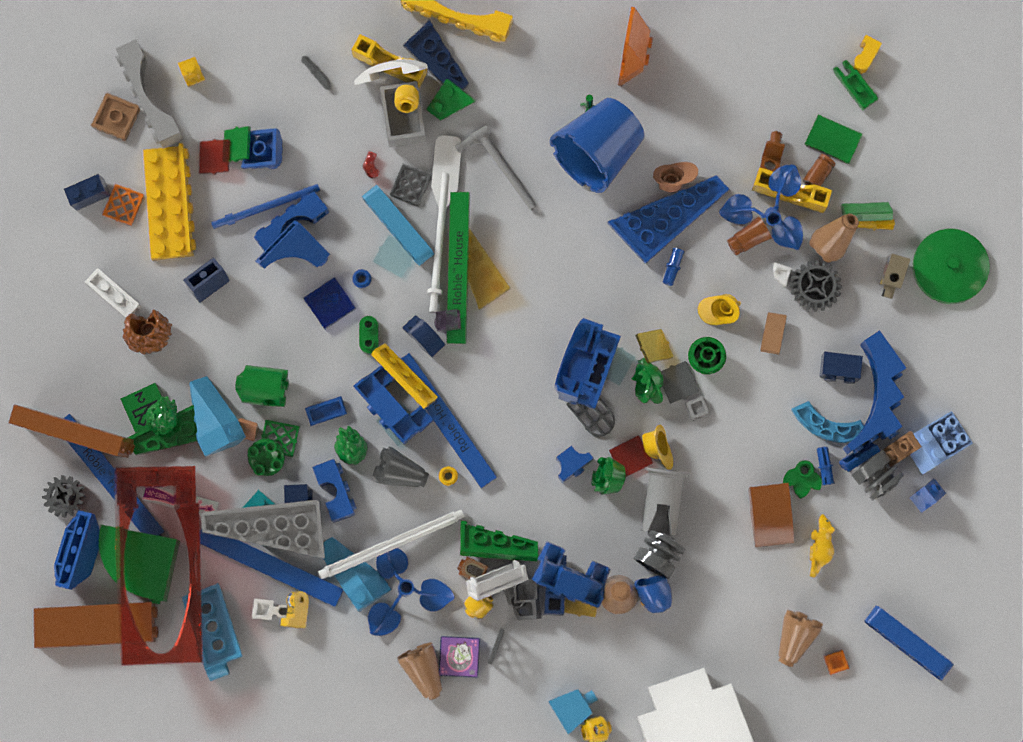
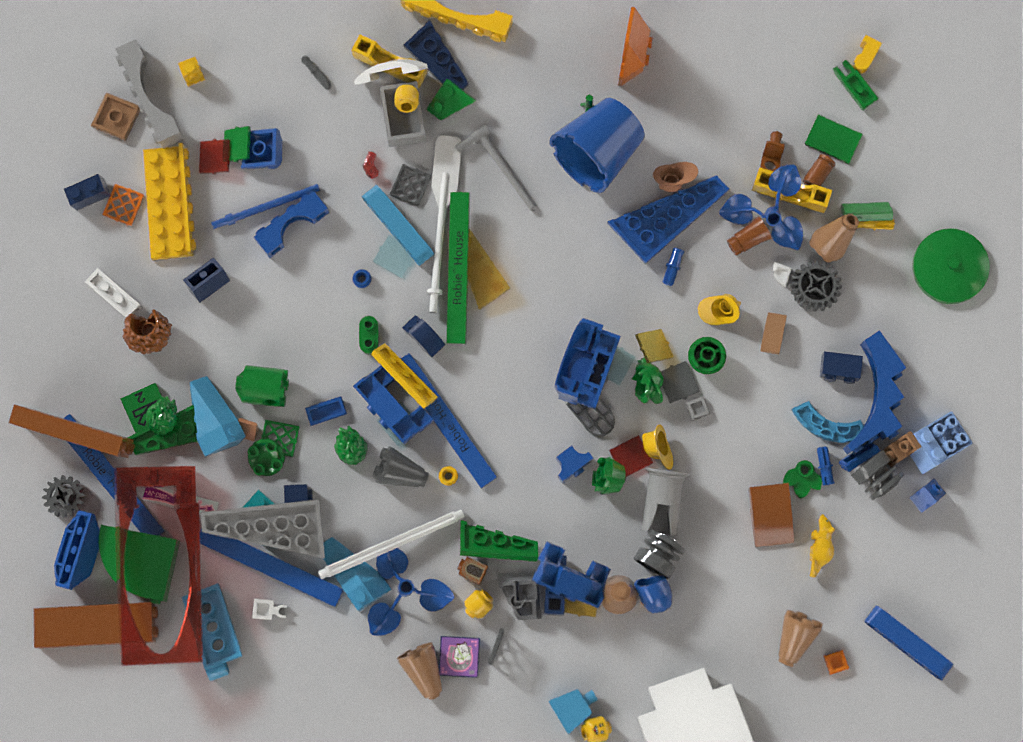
blue arch [255,220,330,269] -> none
yellow leg [280,591,309,629] -> none
clear blue tile [303,277,356,330] -> none
blue arch [312,459,357,523] -> none
bracket [434,309,461,334] -> none
white container [466,560,528,601] -> none
dark tan torso [879,253,910,299] -> none

